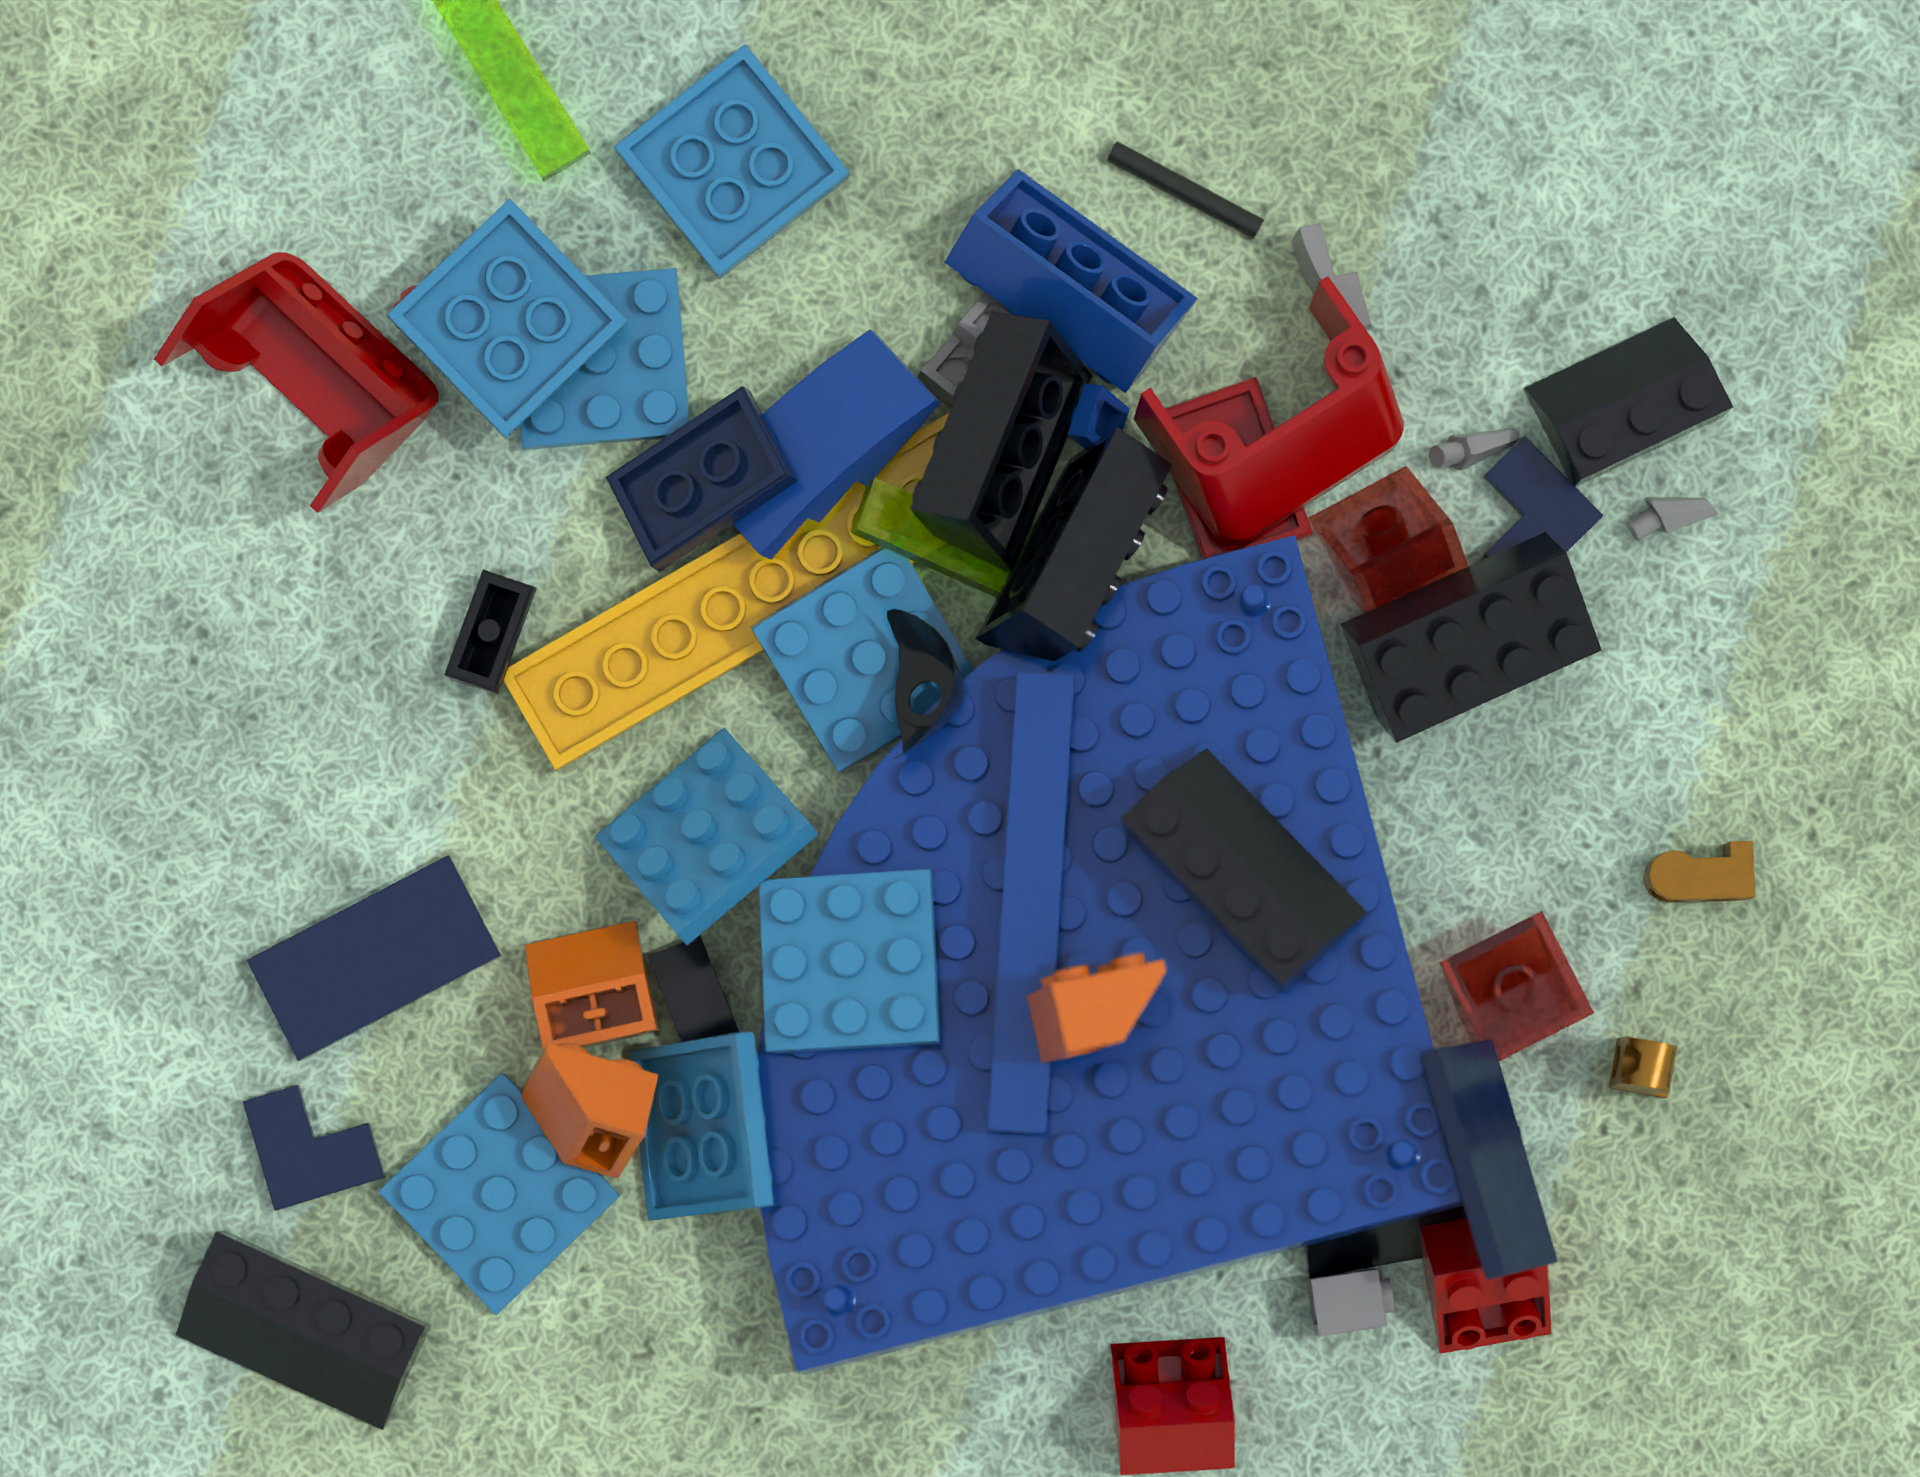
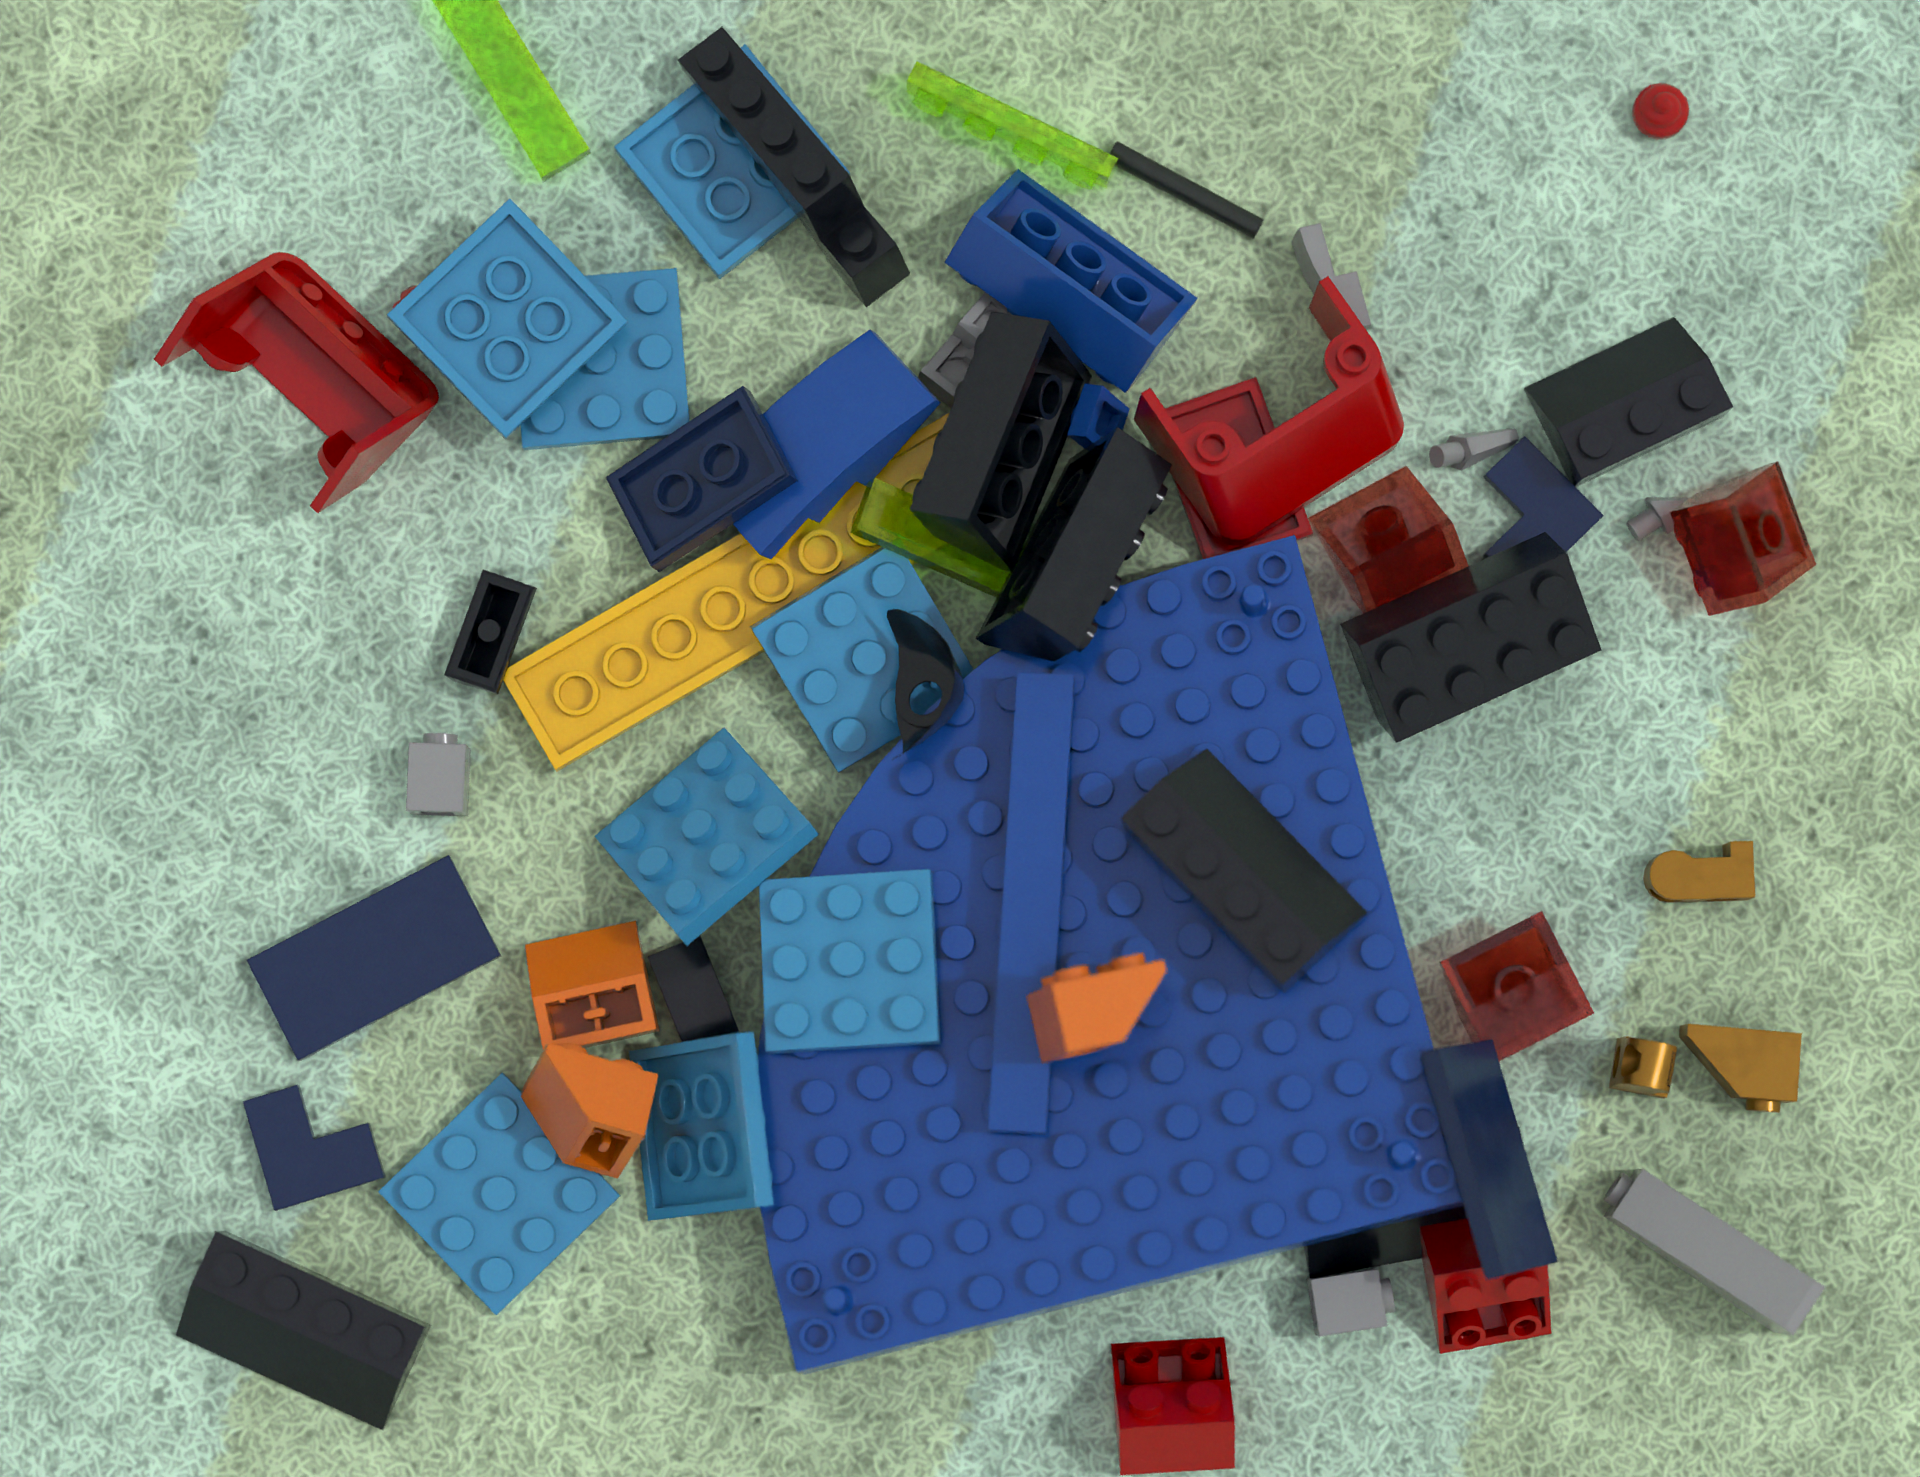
none -> light grey brick [406,733,471,816]
none -> black arch [678,27,910,307]
none -> clear neon green plate [907,61,1118,190]
none -> light grey slope [1604,1169,1825,1335]
none -> red plate [1632,83,1689,139]
none -> clear red slope [1670,461,1816,616]
none -> pearl gold slope [1679,1024,1802,1113]

